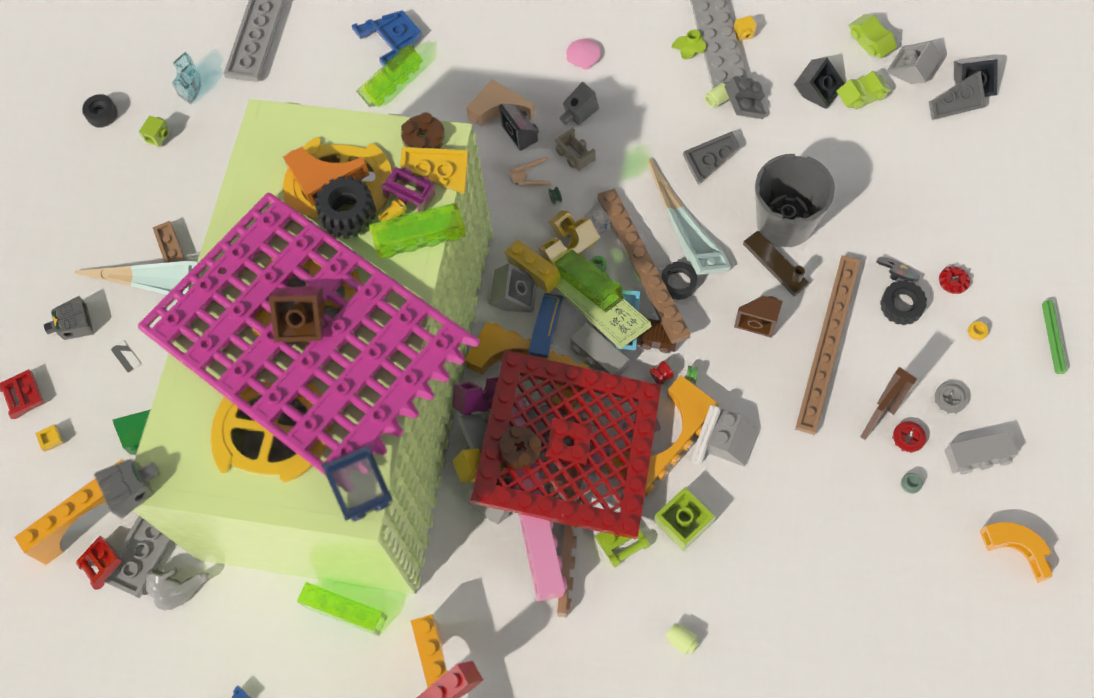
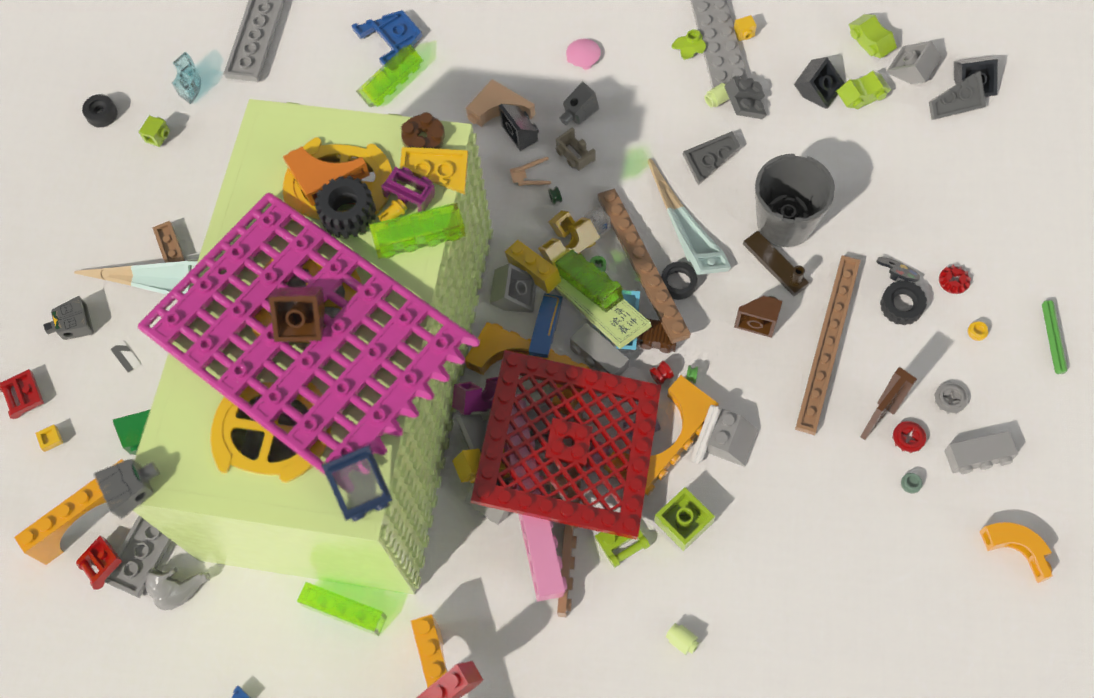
reddish brown plate [498,425,541,469] -> none

